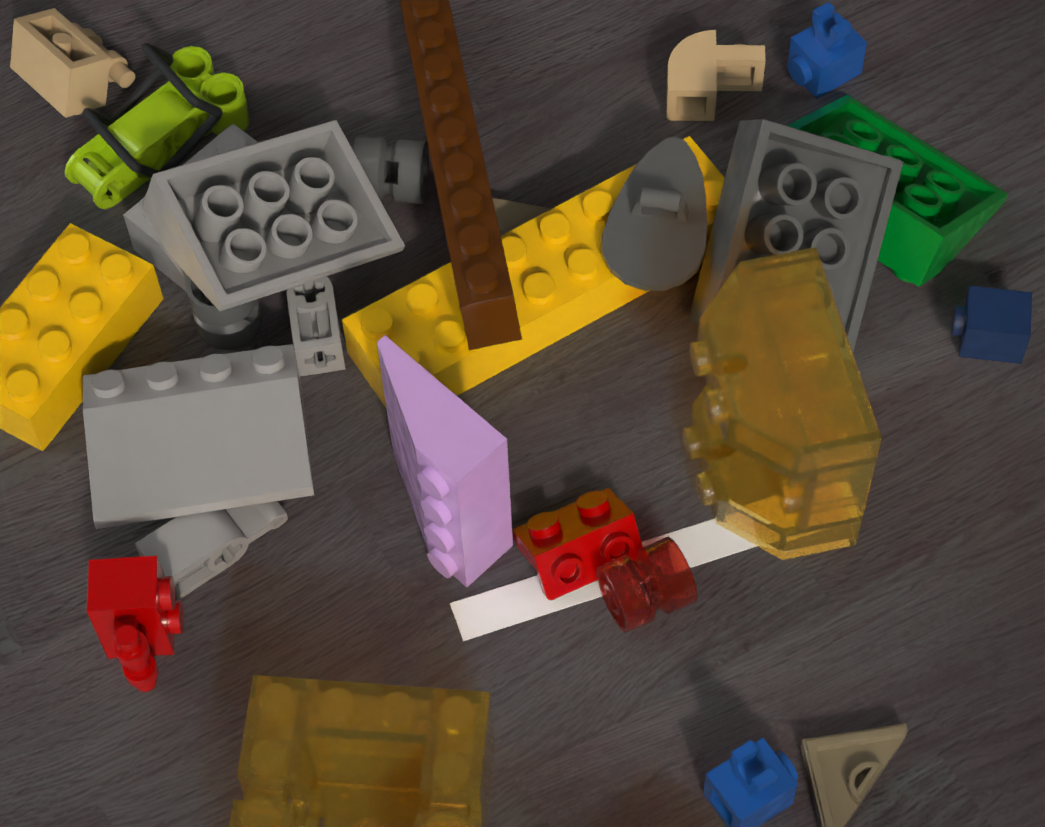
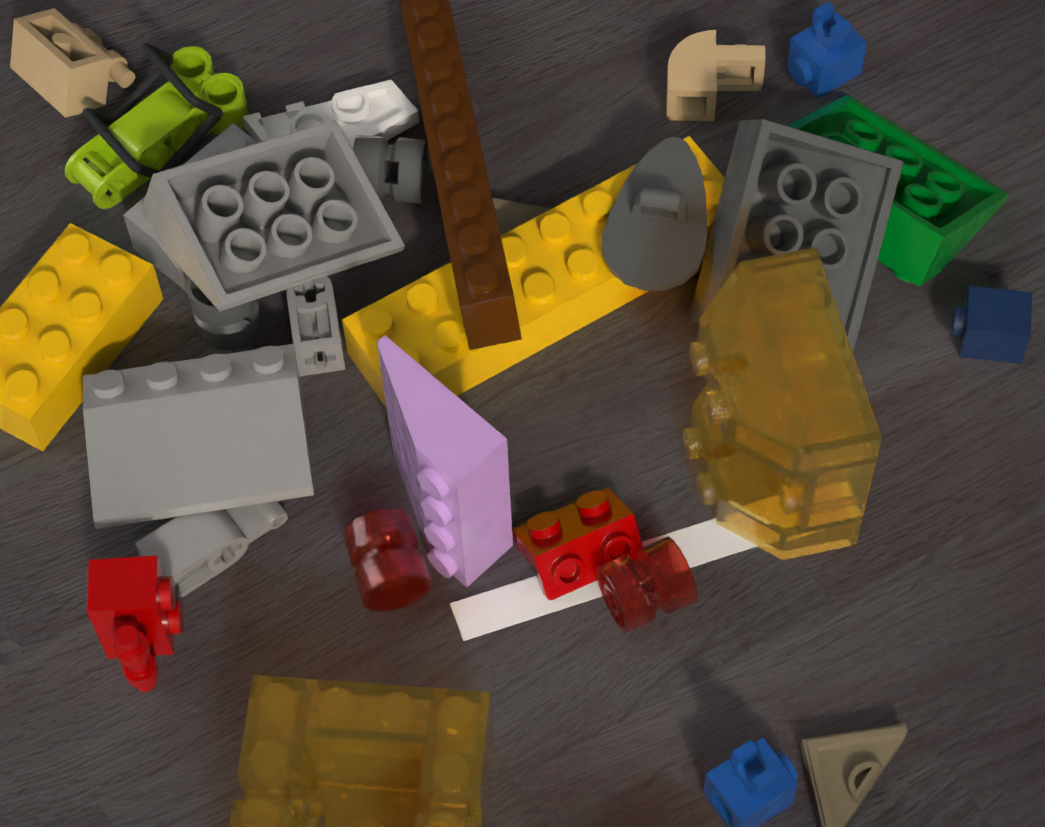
none -> white wing [243,80,419,150]
none -> clear red wheel [343,508,432,612]

